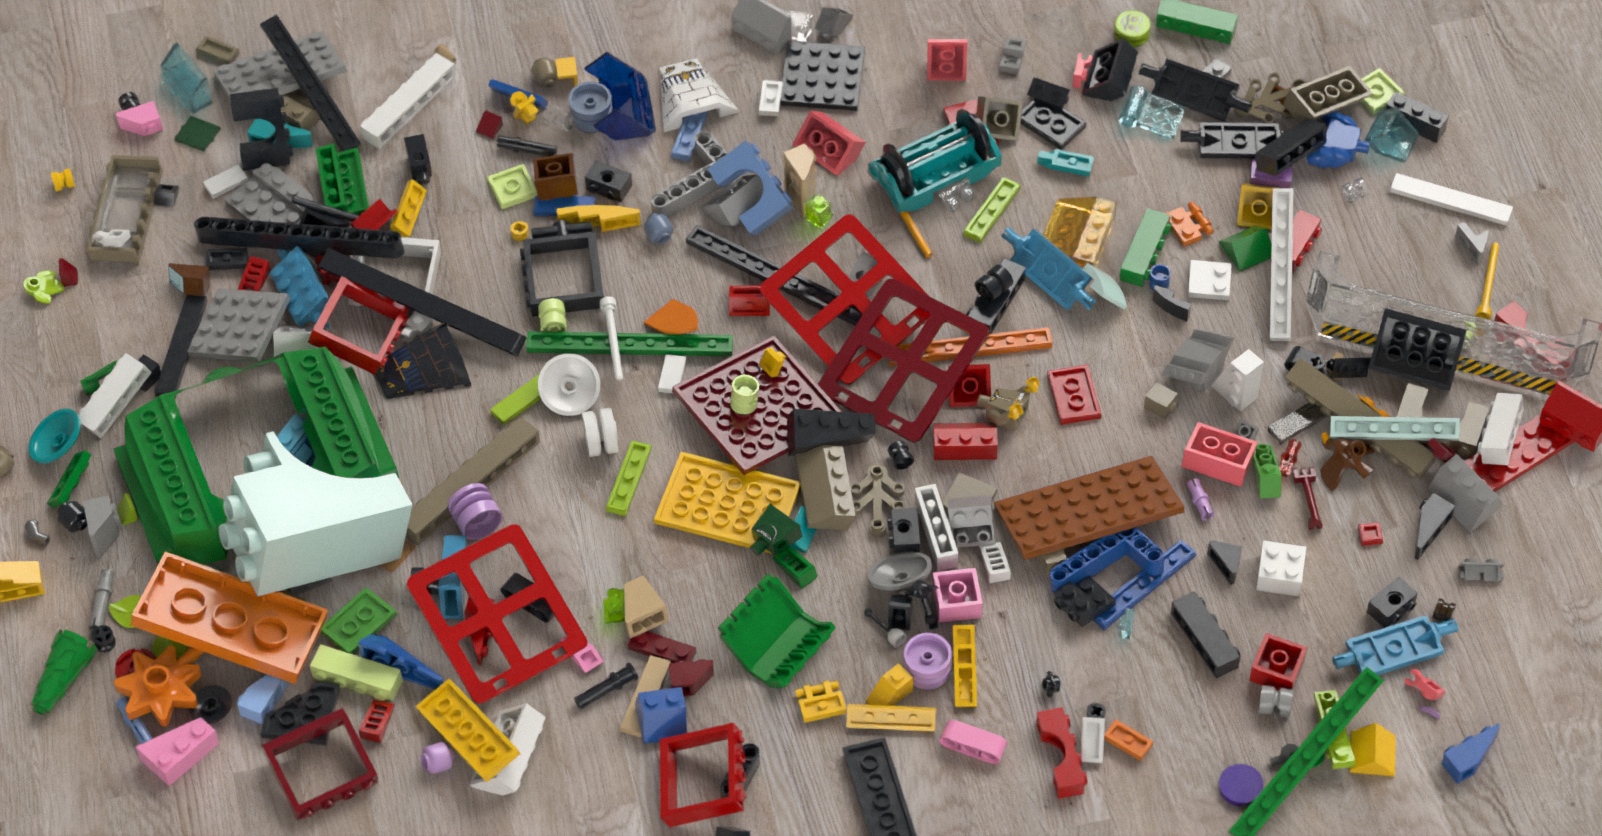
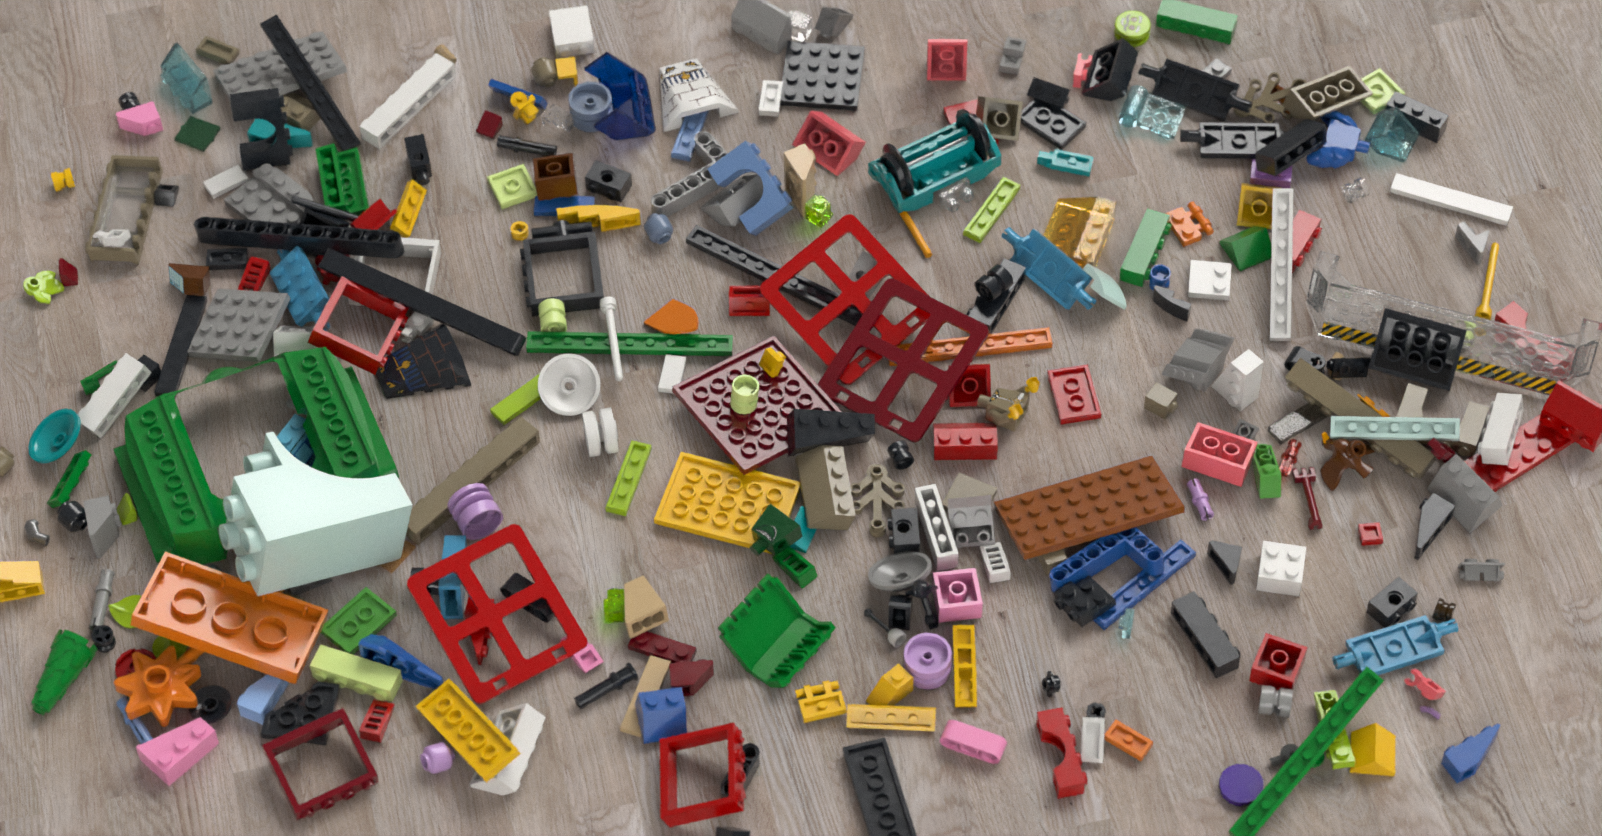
none -> white brick [549,6,595,58]

